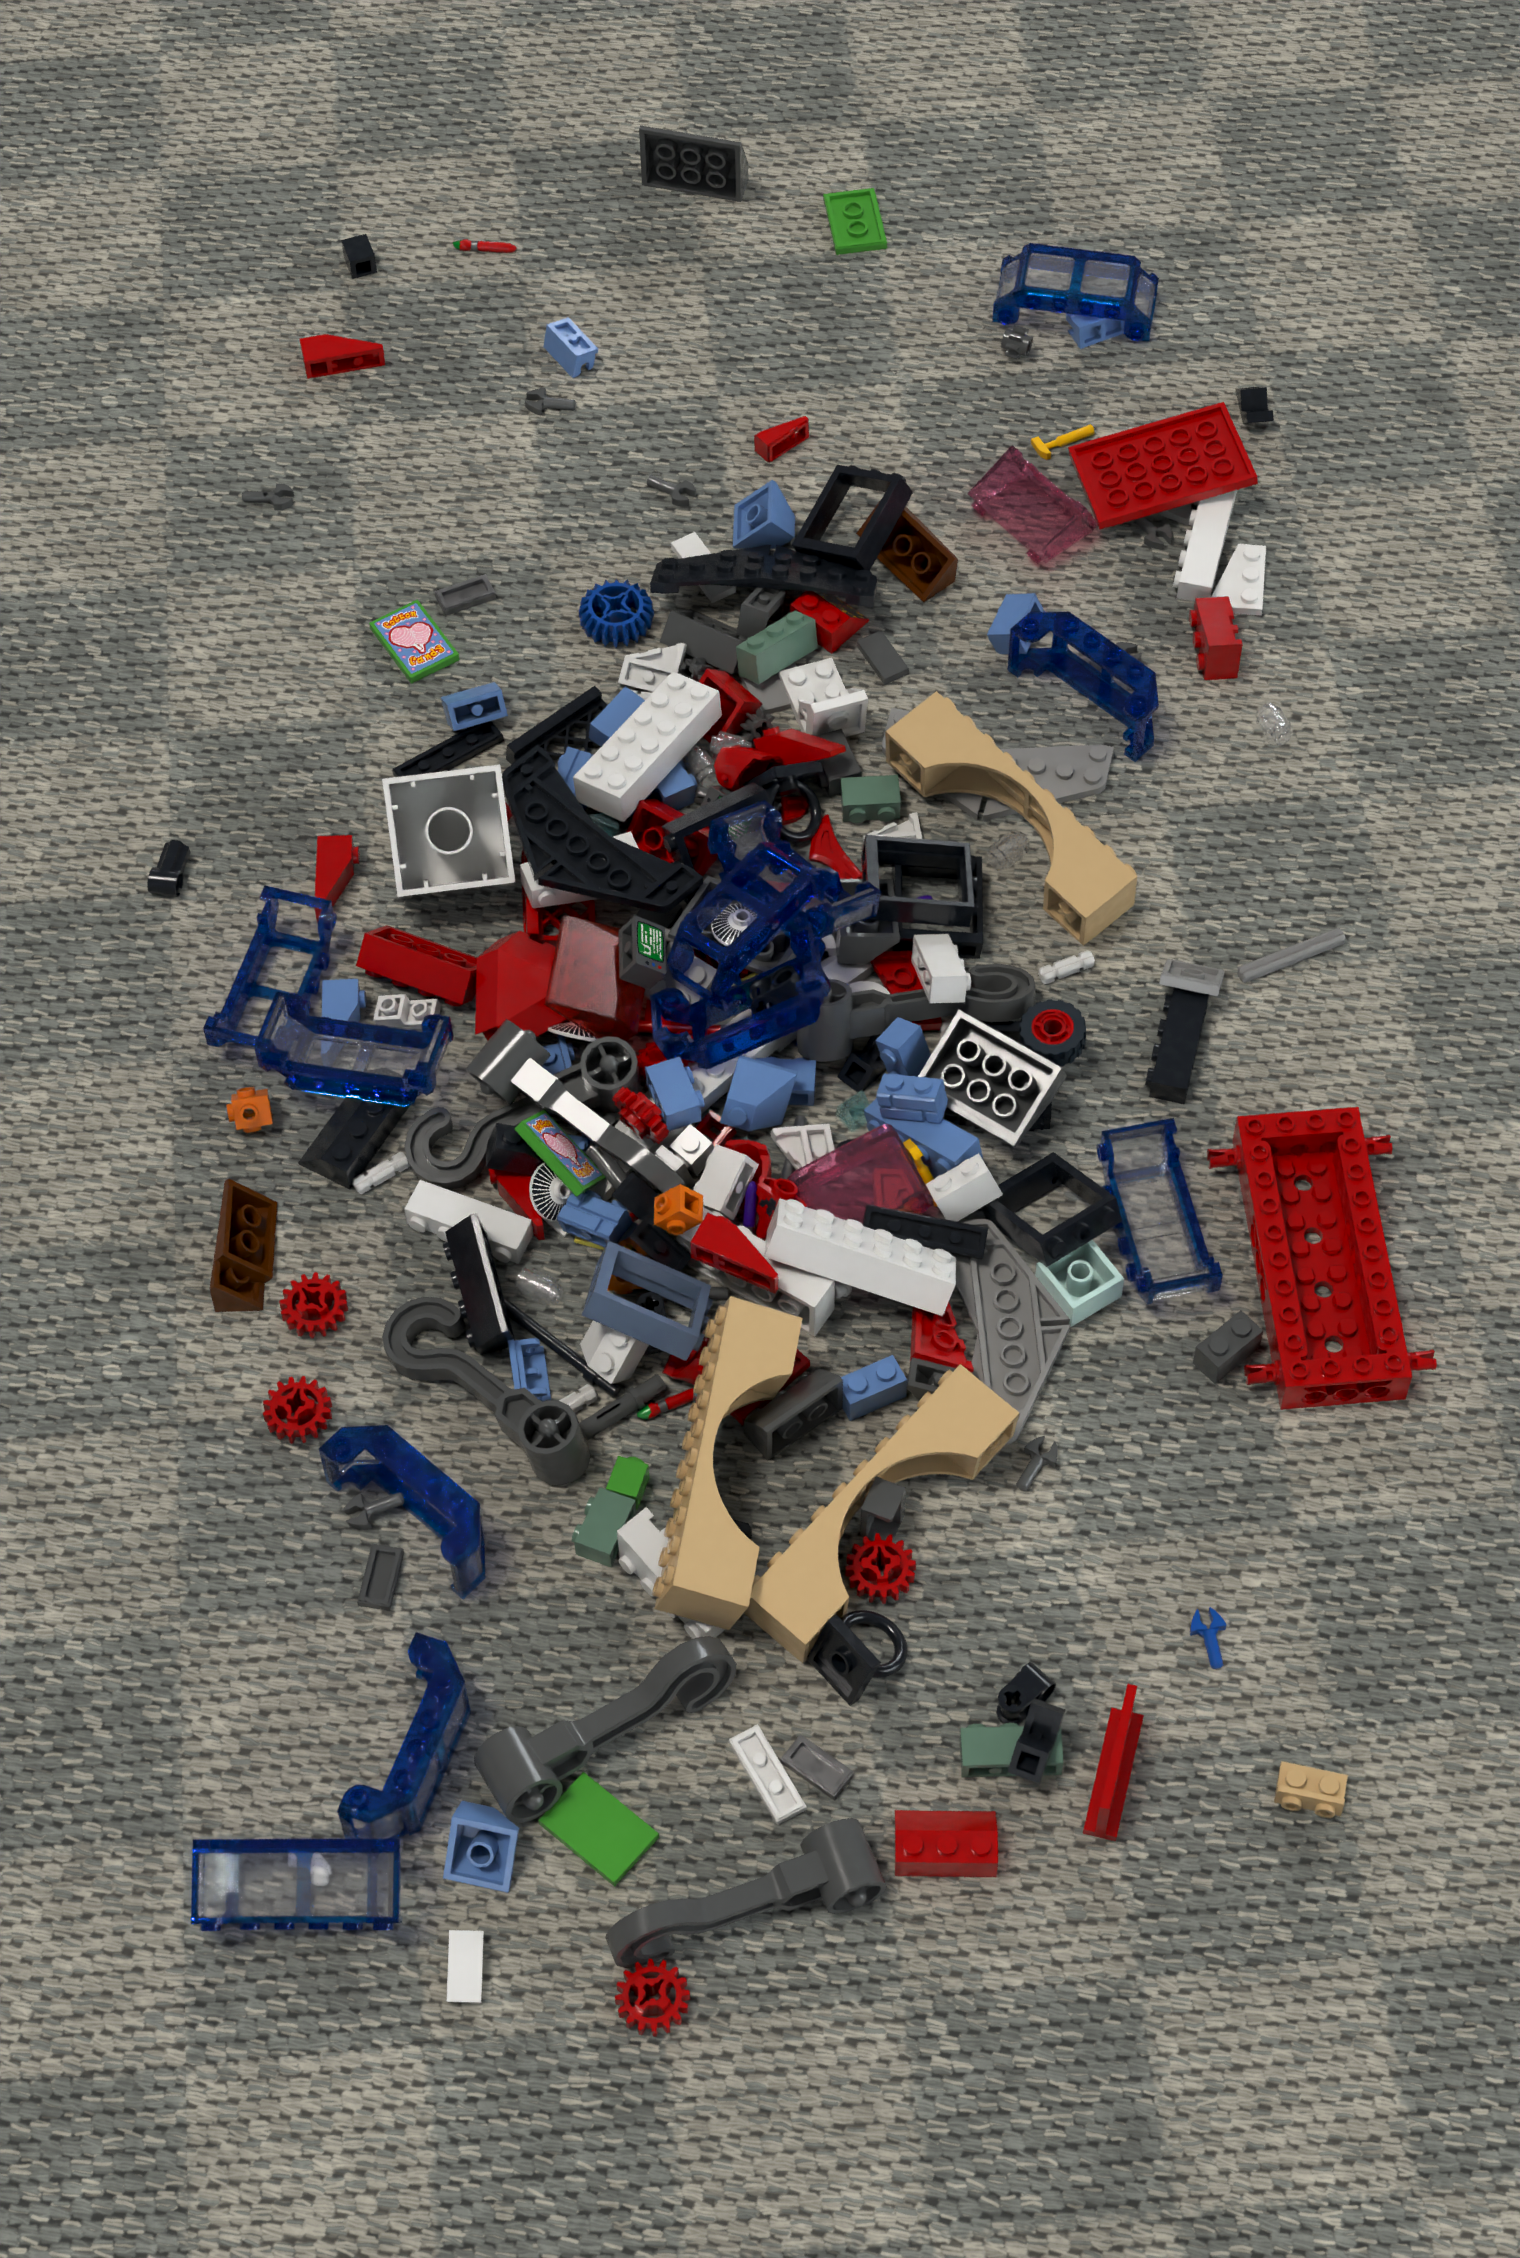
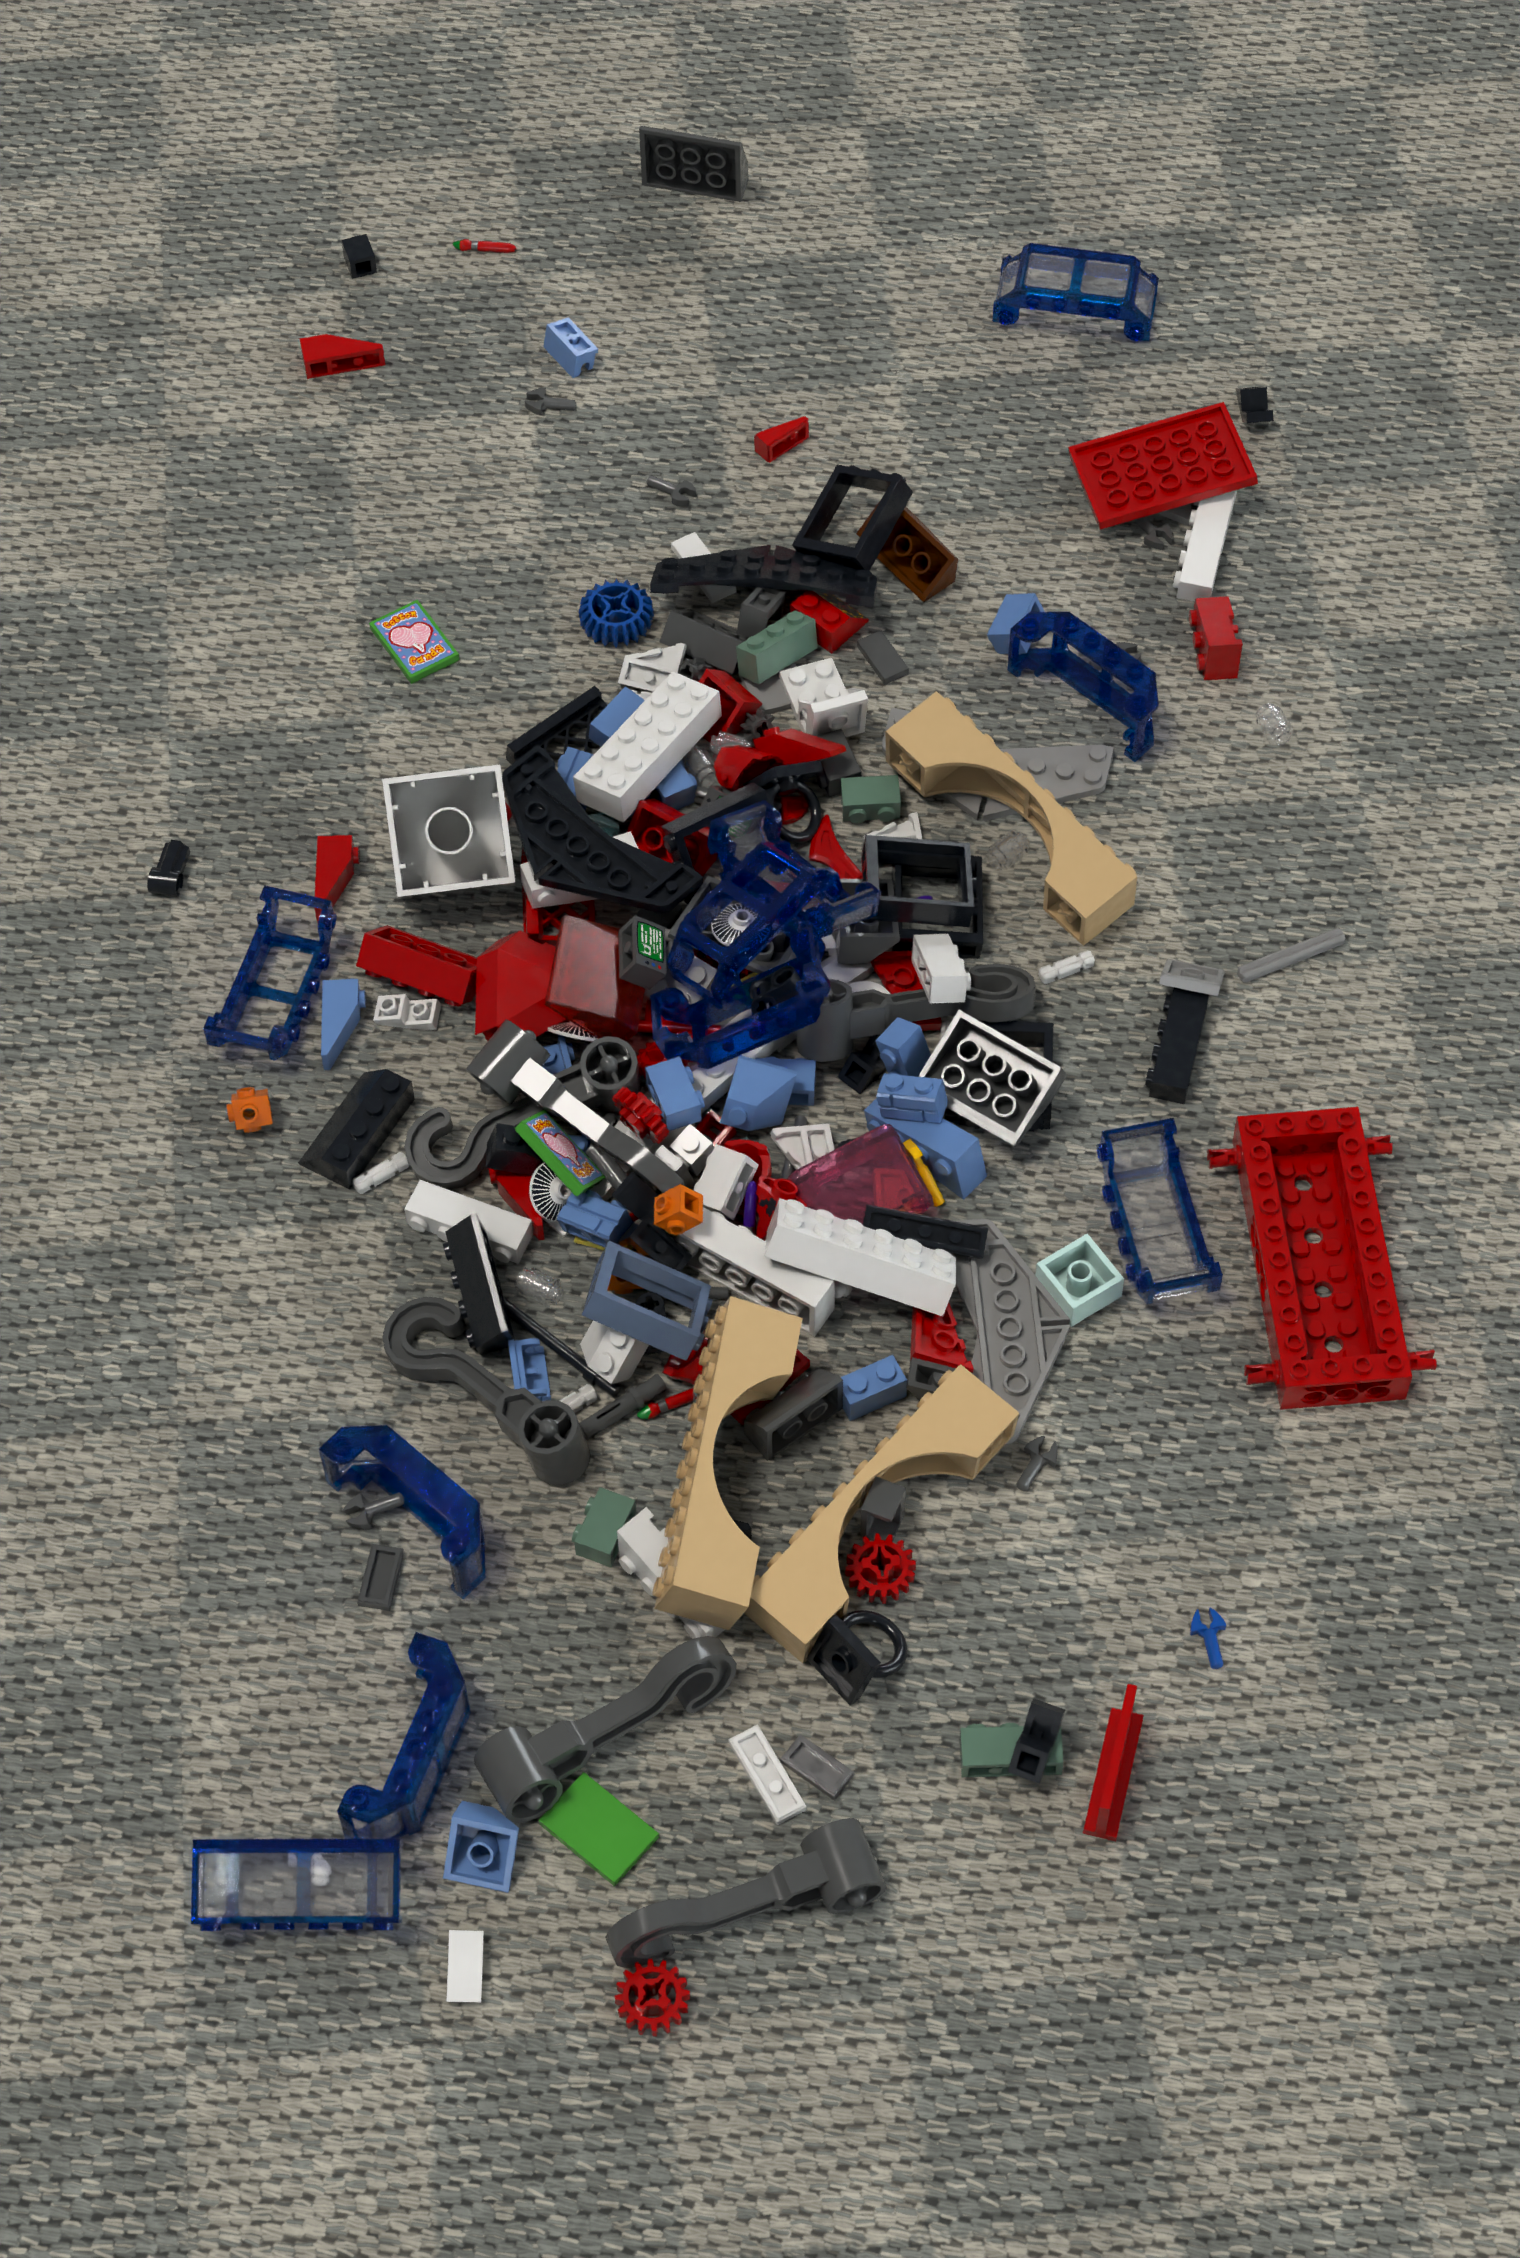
reddish brown slope [210,1178,277,1312] -> none
dark grey bar [242,483,294,510] -> none
clear blue windscreen [254,992,454,1107] -> none
red gear [263,1376,332,1444] -> none
red gear [279,1272,348,1339] -> none
black tile [392,721,504,777] -> none
flat silver tile [434,574,496,616] -> none
medium blue brick [441,682,508,731] -> none
bright green brick [606,1456,650,1510] -> none
red slope [690,1213,778,1294] -> none
medium blue slope [733,480,795,549] -> none
bright green tile [823,188,887,255] -> none
clear light blue slope [835,1090,870,1132] -> none
red slope [895,1810,998,1877] -> none
white brick [926,1153,1003,1222] -> none
clear pink windscreen [967,445,1098,564] -> none
black window [982,1152,1122,1267] -> none
black piece [996,1662,1056,1725] -> none
dark grey gear [1001,325,1033,359] -> none
black wheel [1019,999,1086,1067] -> none
yellow piece [1031,424,1095,460] -> none
medium blue hinge [1066,297,1127,349] -> none
dark grey brick [1193,1310,1263,1384] -> none
white wing [1211,544,1266,616] -> none
tan bracket [1274,1761,1348,1818] -> none

